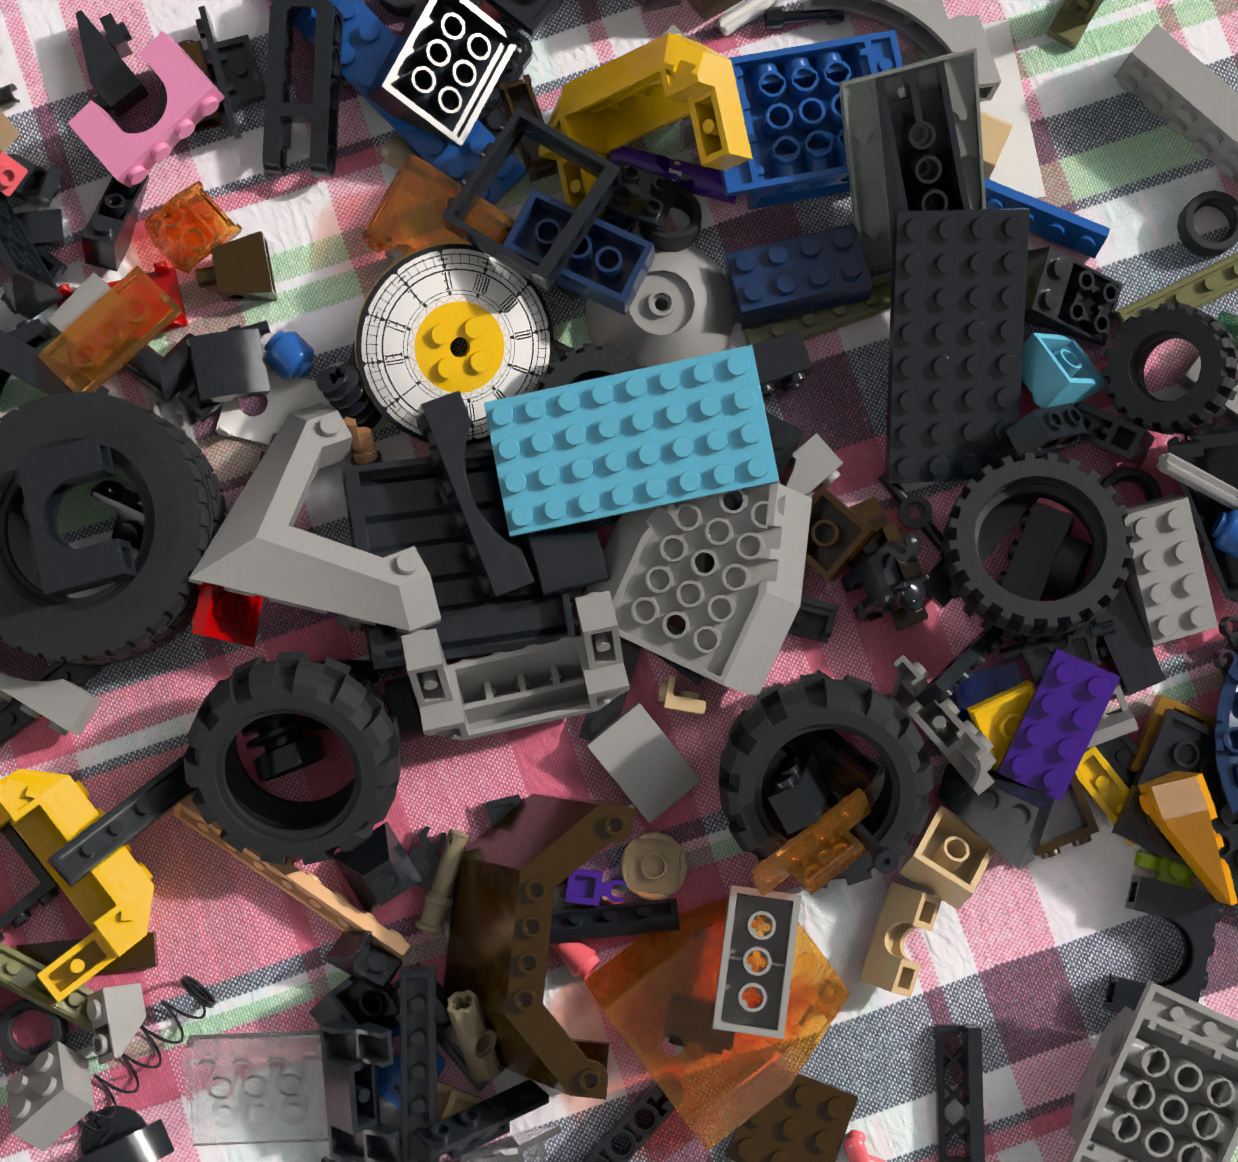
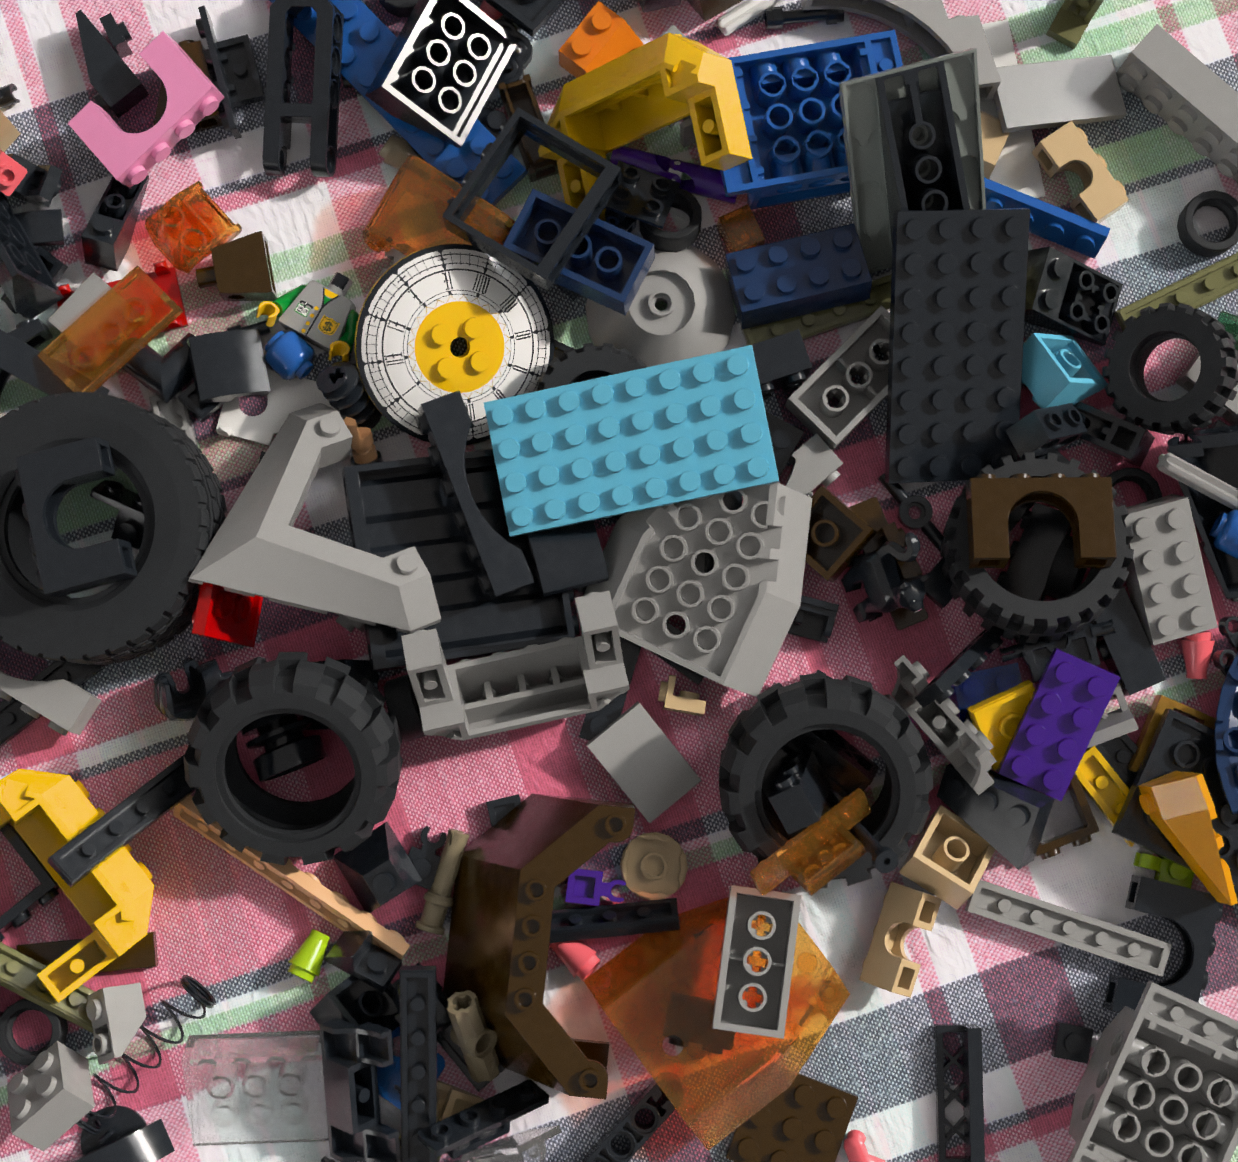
none -> black piece [153,657,234,721]
none -> torso [256,272,359,362]
none -> lime cone [287,929,331,983]
none -> orange slope [558,1,644,78]
none -> clear orange brick [717,204,765,253]
none -> light grey brick [785,305,890,451]
none -> light grey plate [965,880,1172,977]
none -> dark brown arch [966,473,1117,568]
none -> light grey tile [993,55,1127,133]
none -> tan arch [1032,120,1129,224]
none -> black plate [1051,1021,1093,1064]
none -> coral cone [1180,631,1215,679]

